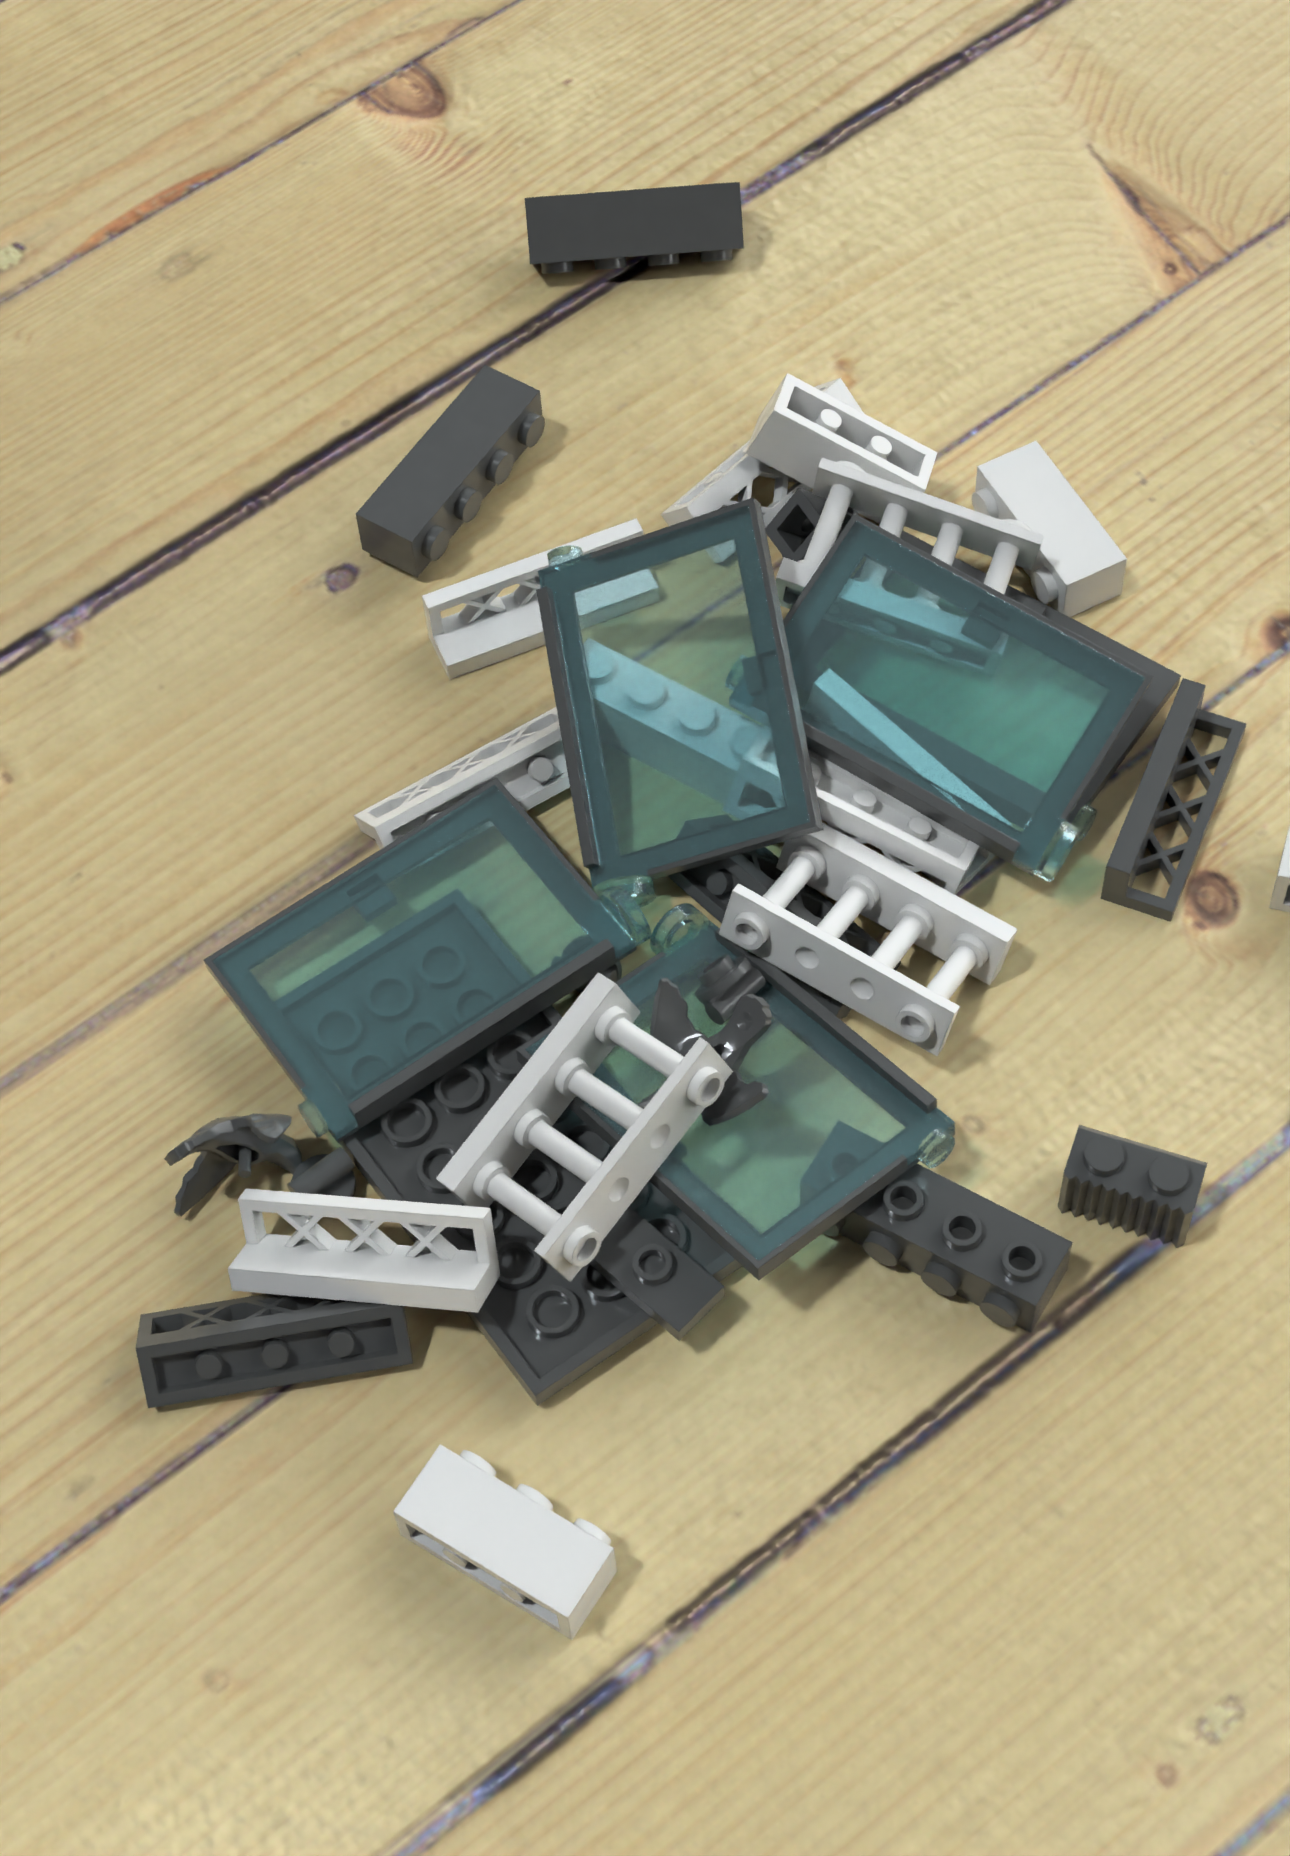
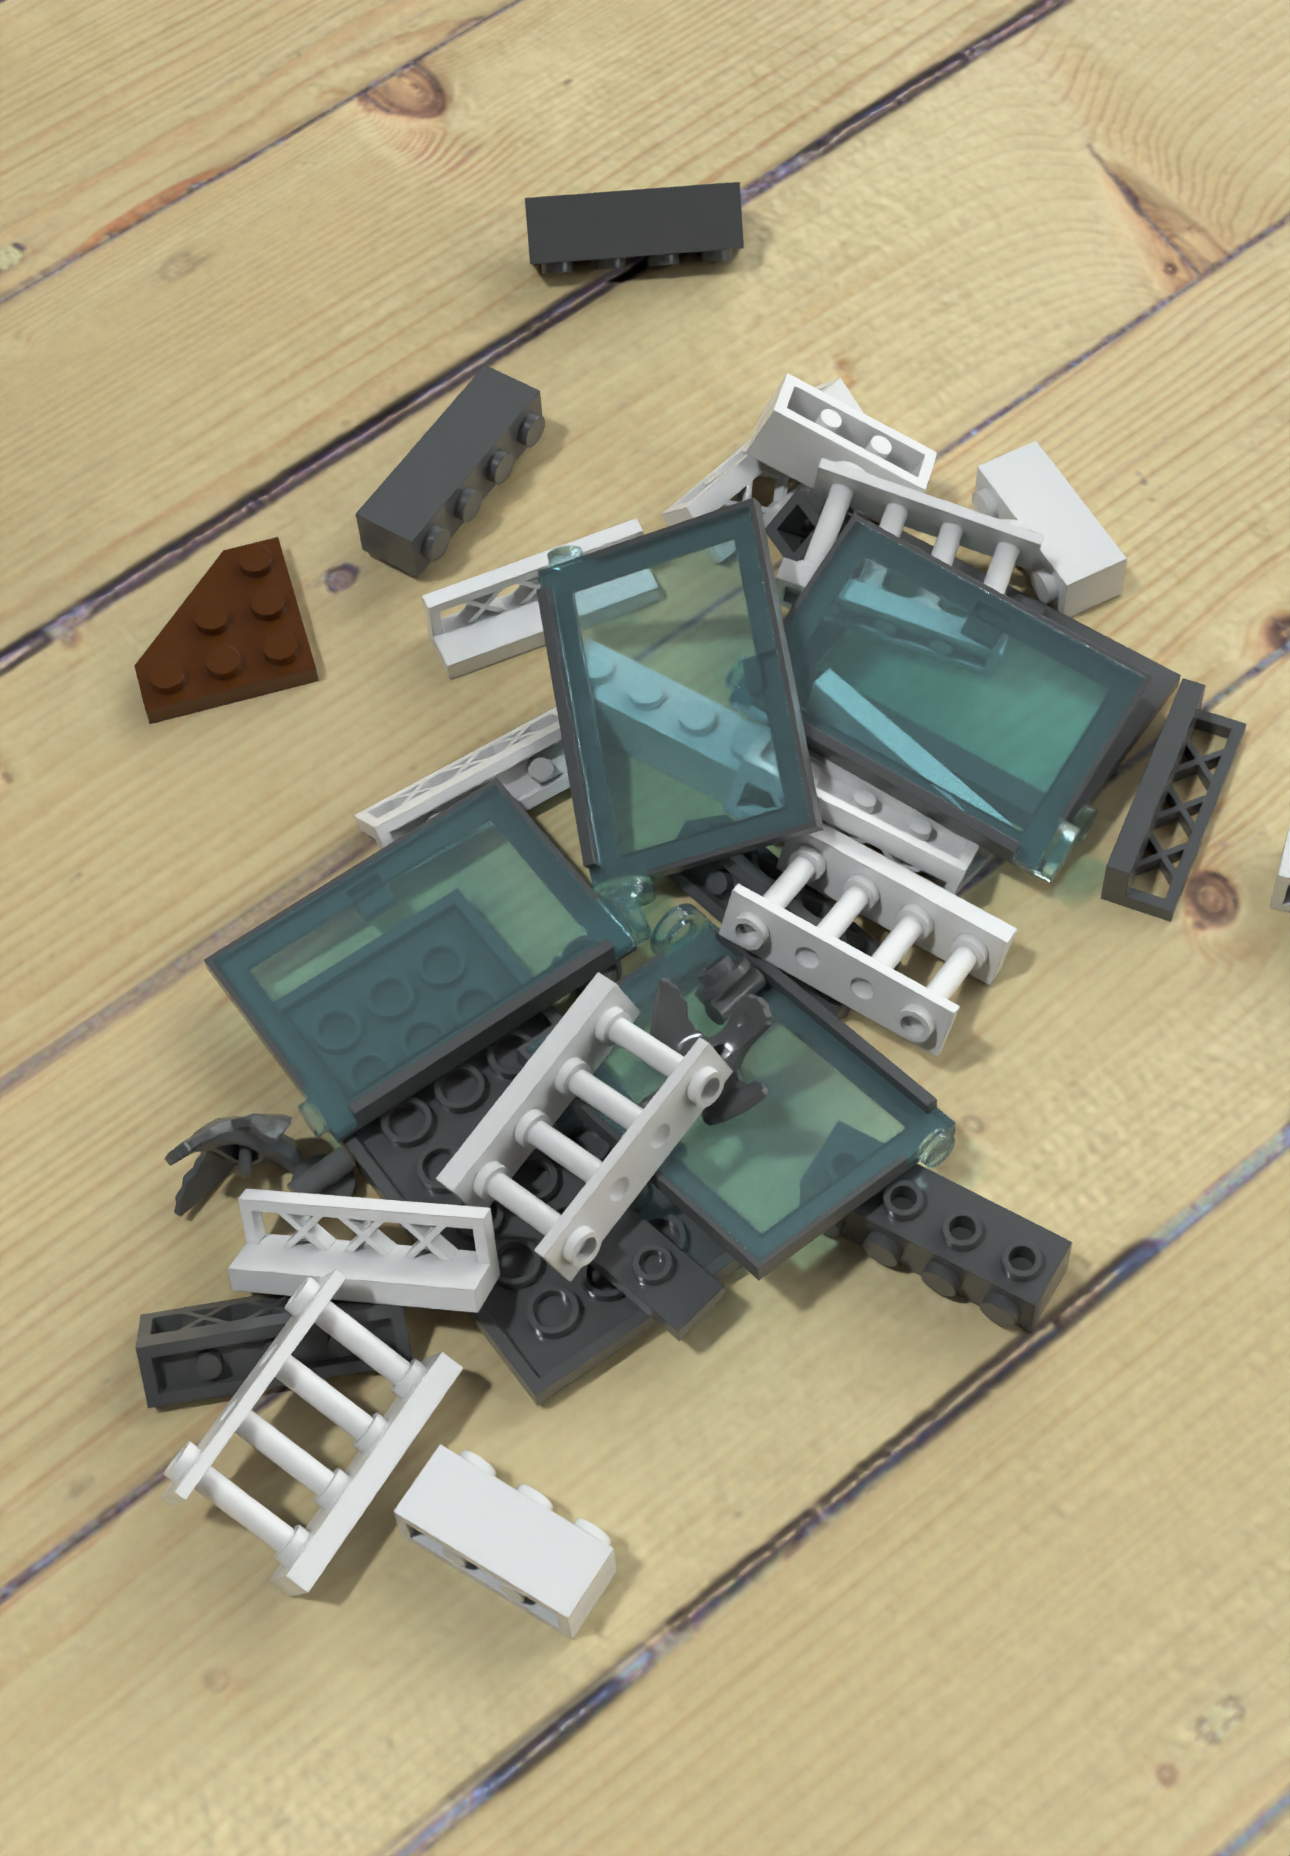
dark grey brick [1058,1125,1208,1248] -> none
none -> reddish brown plate [134,537,319,724]
none -> white fence [160,1269,463,1597]

